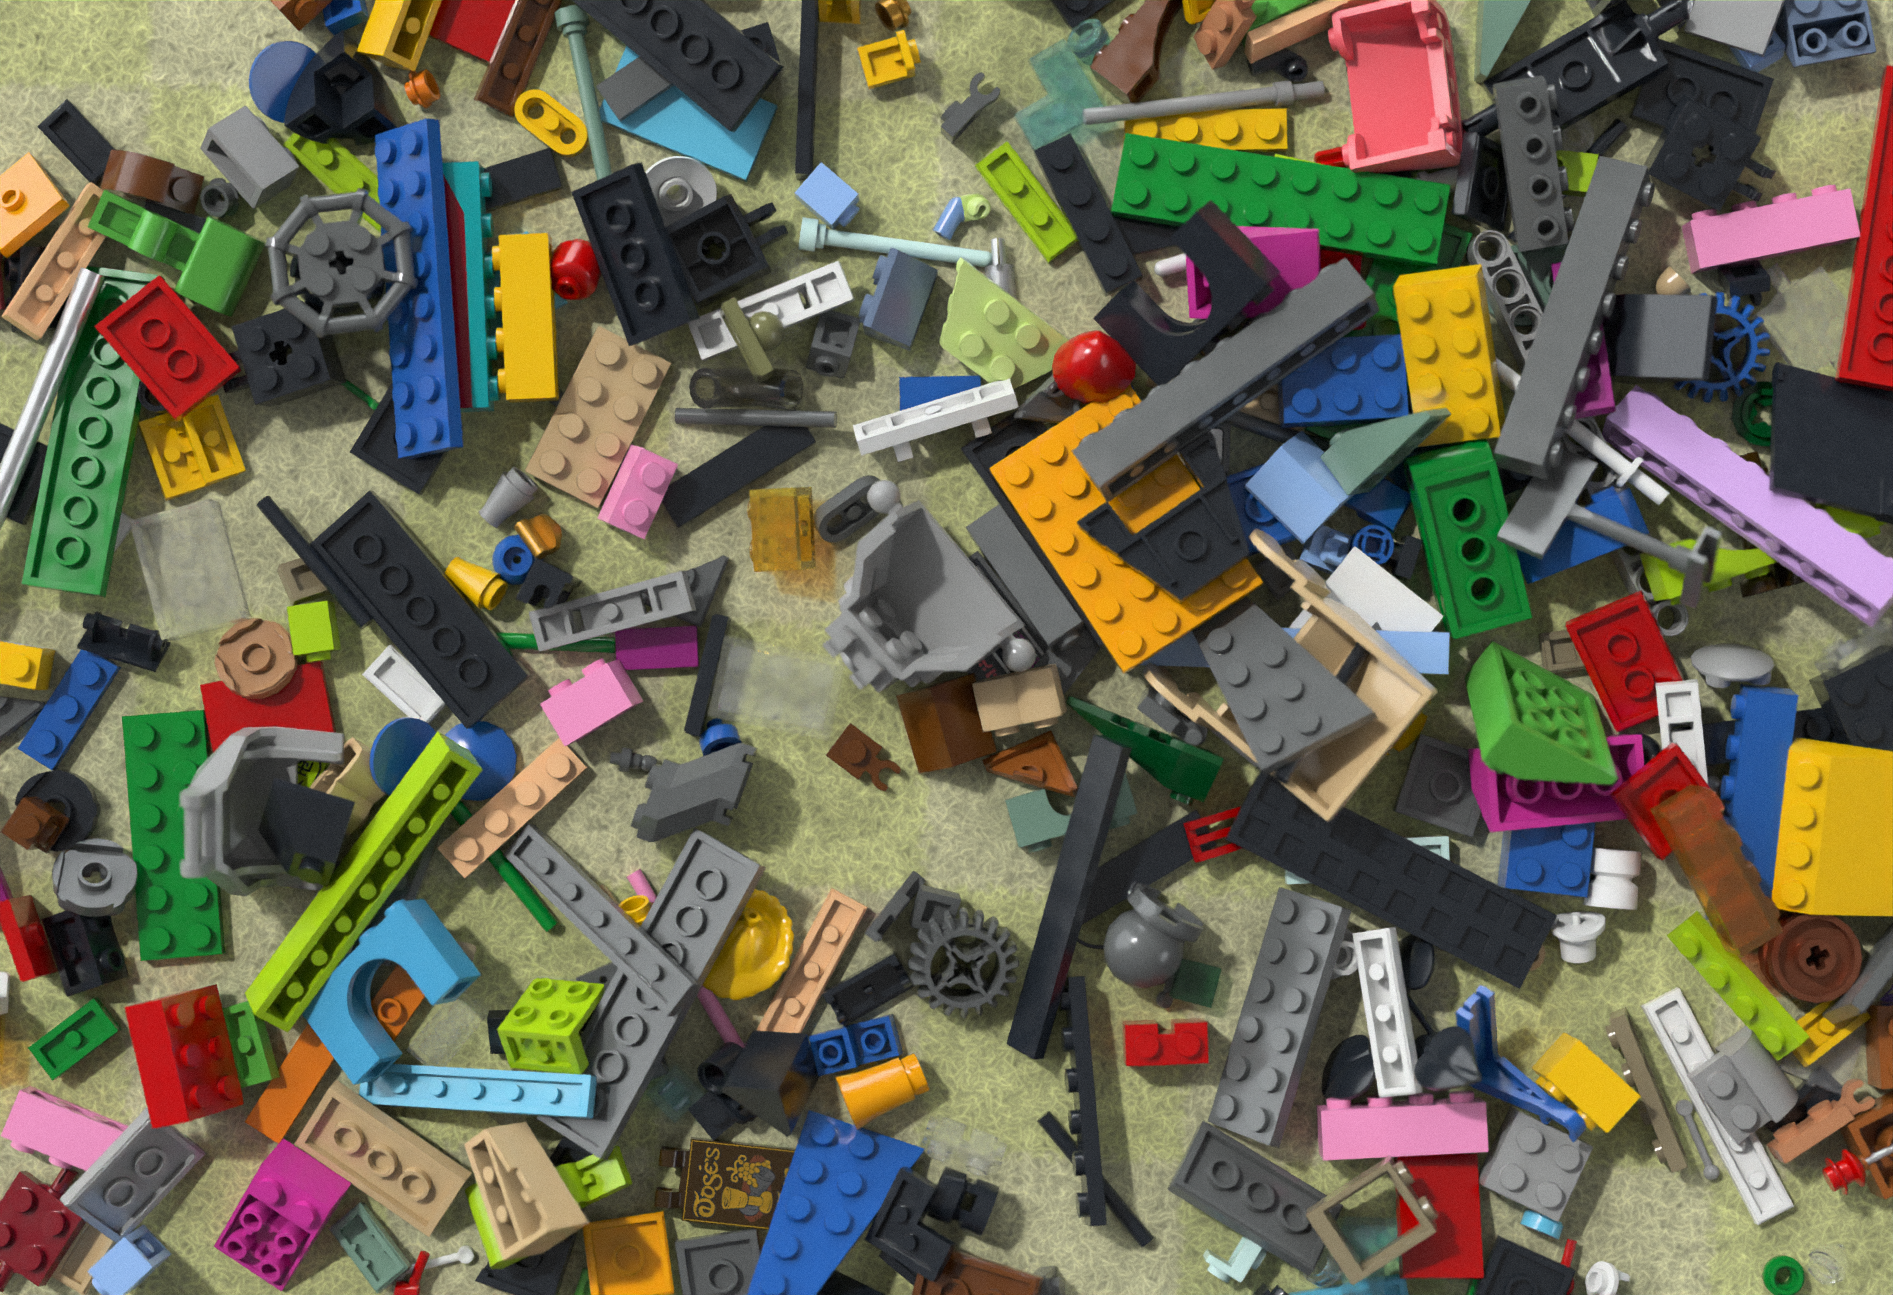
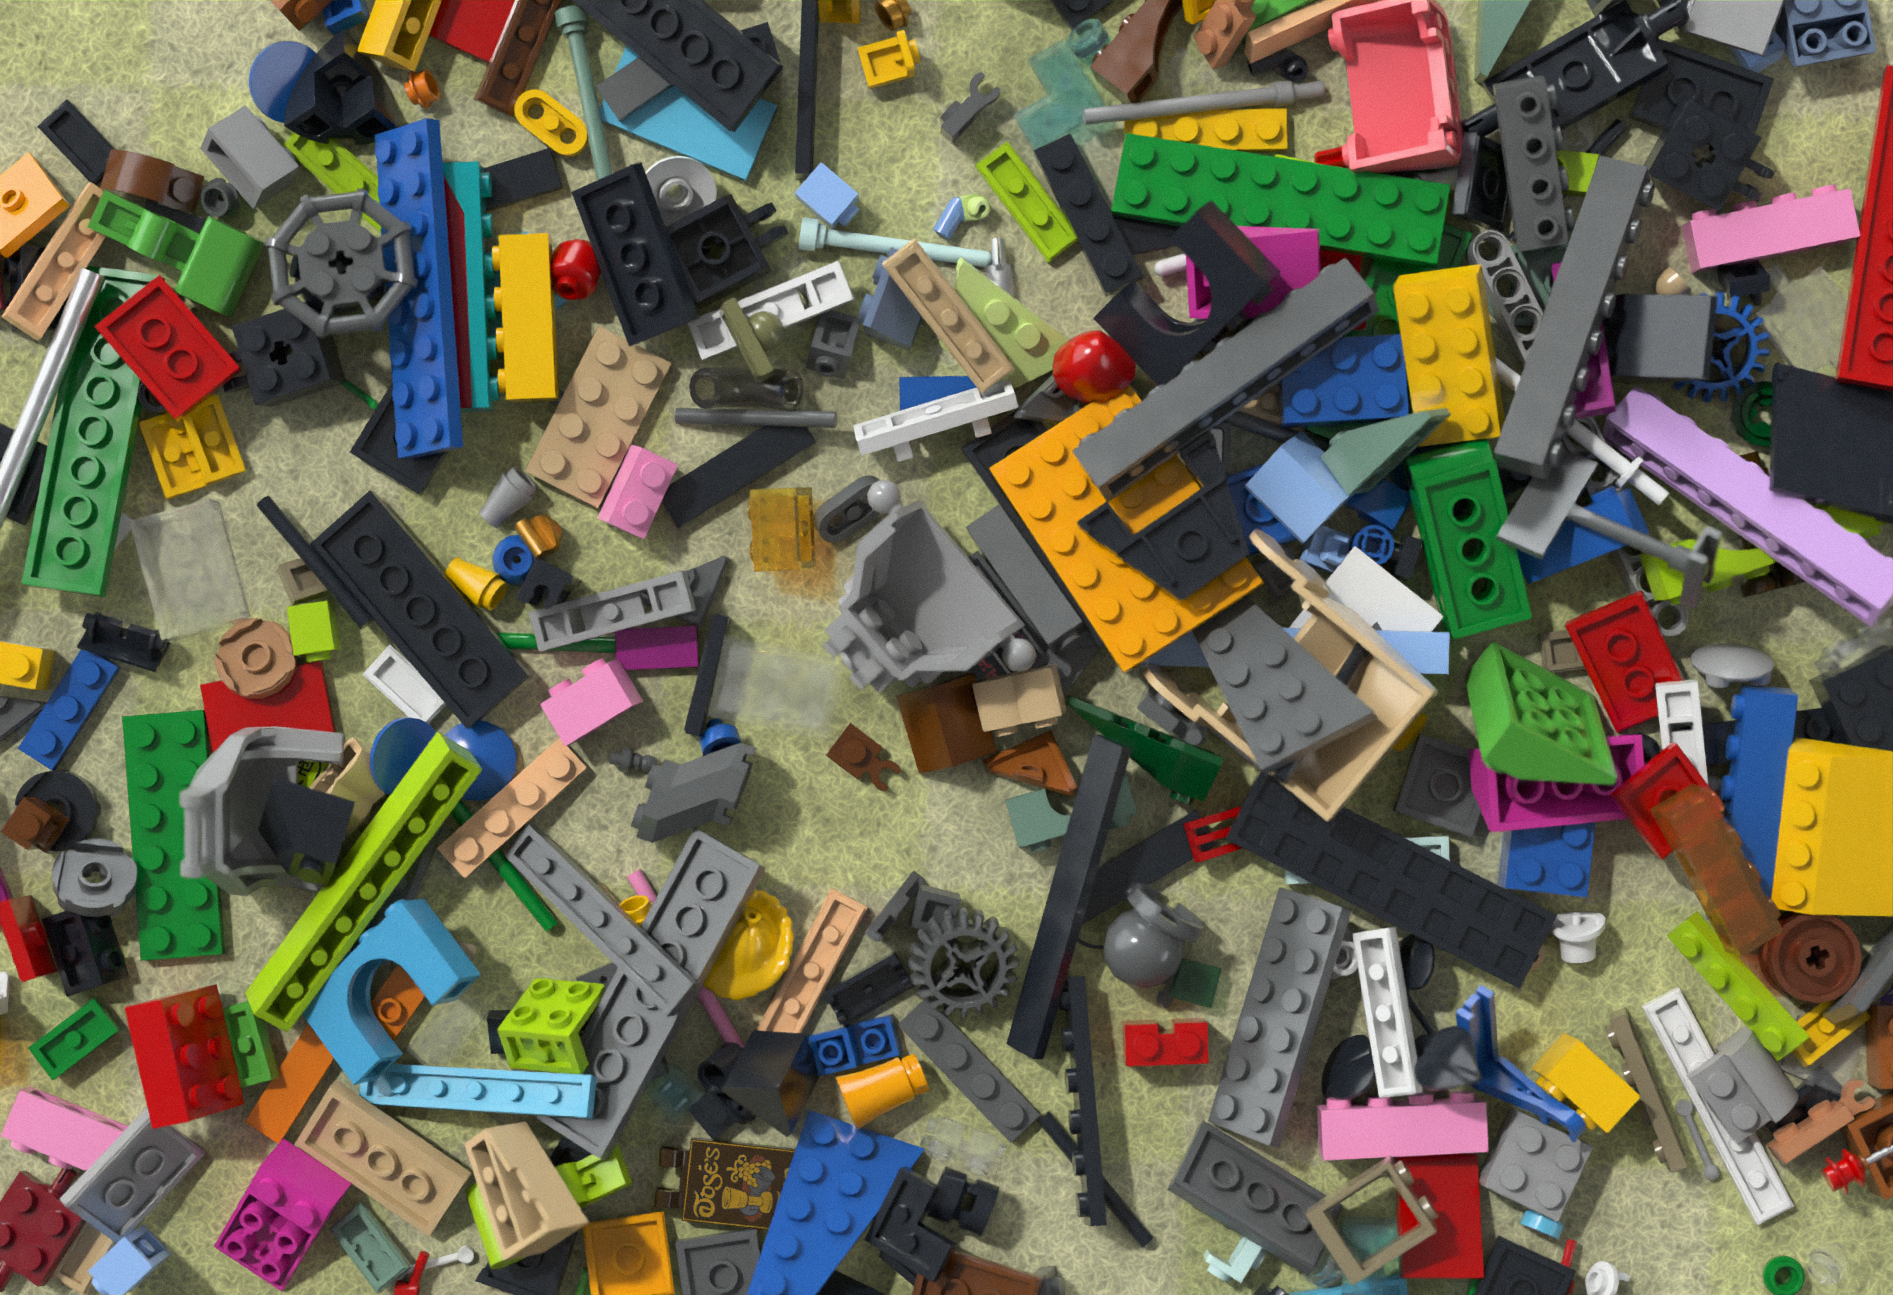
white wheel [1583,848,1642,910] -> none
none -> tan tile [882,238,1014,394]
none -> dark grey plate [898,997,1040,1143]

